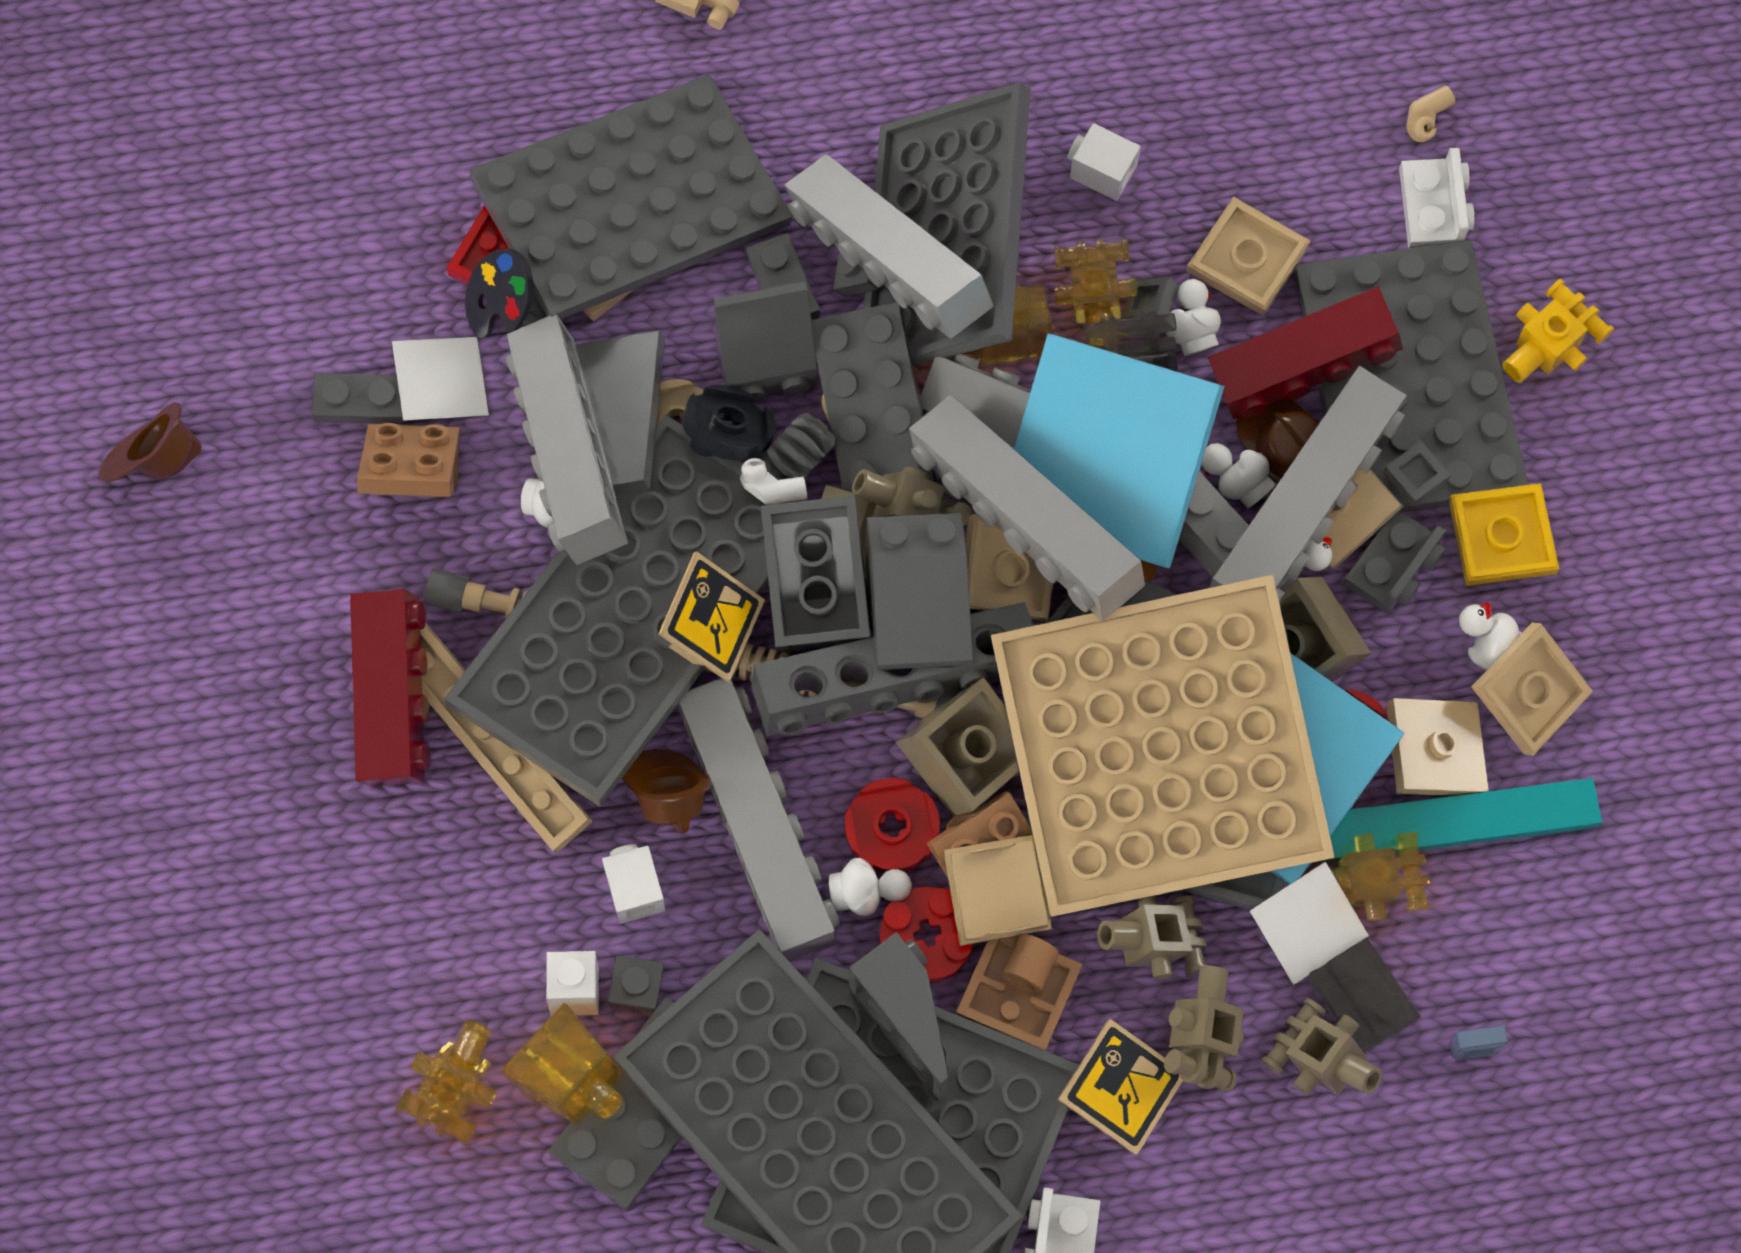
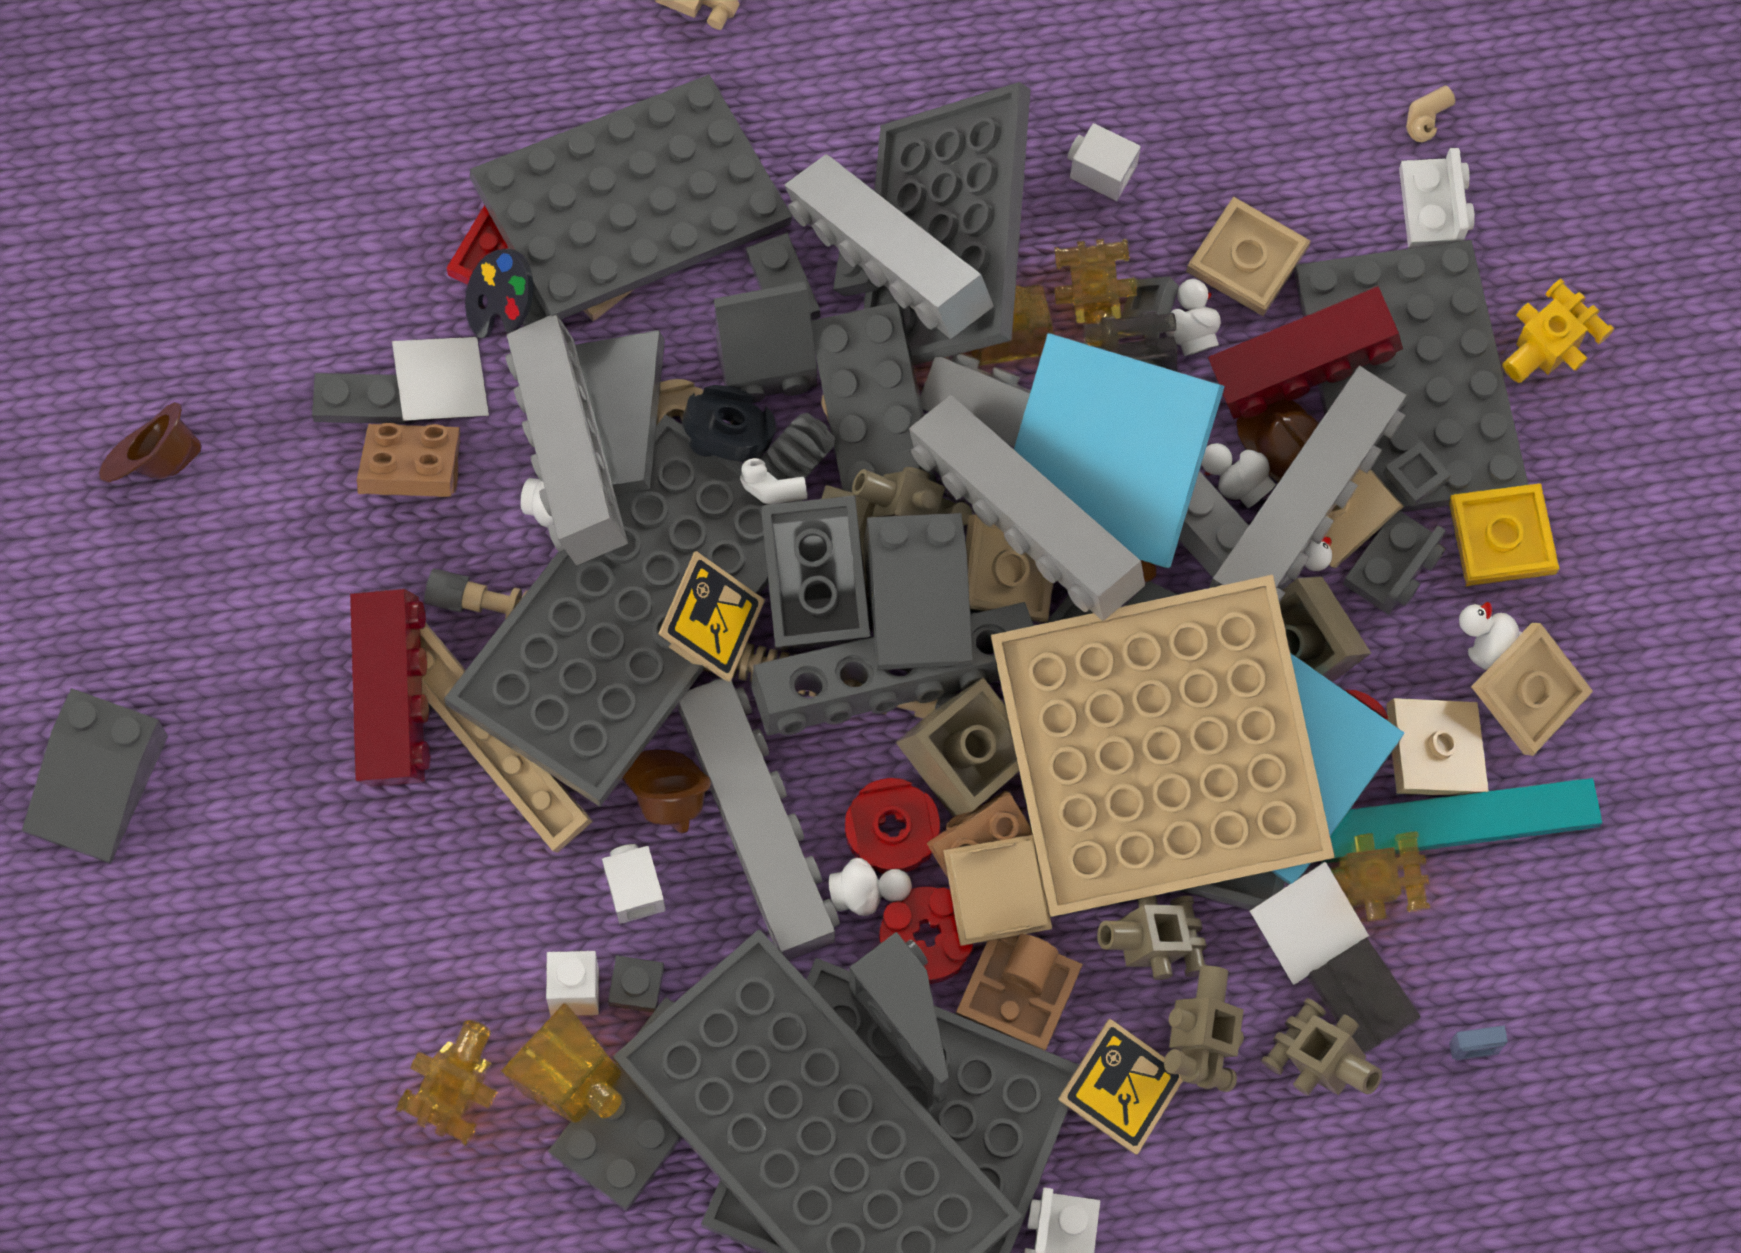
none -> dark grey slope [22,688,168,864]

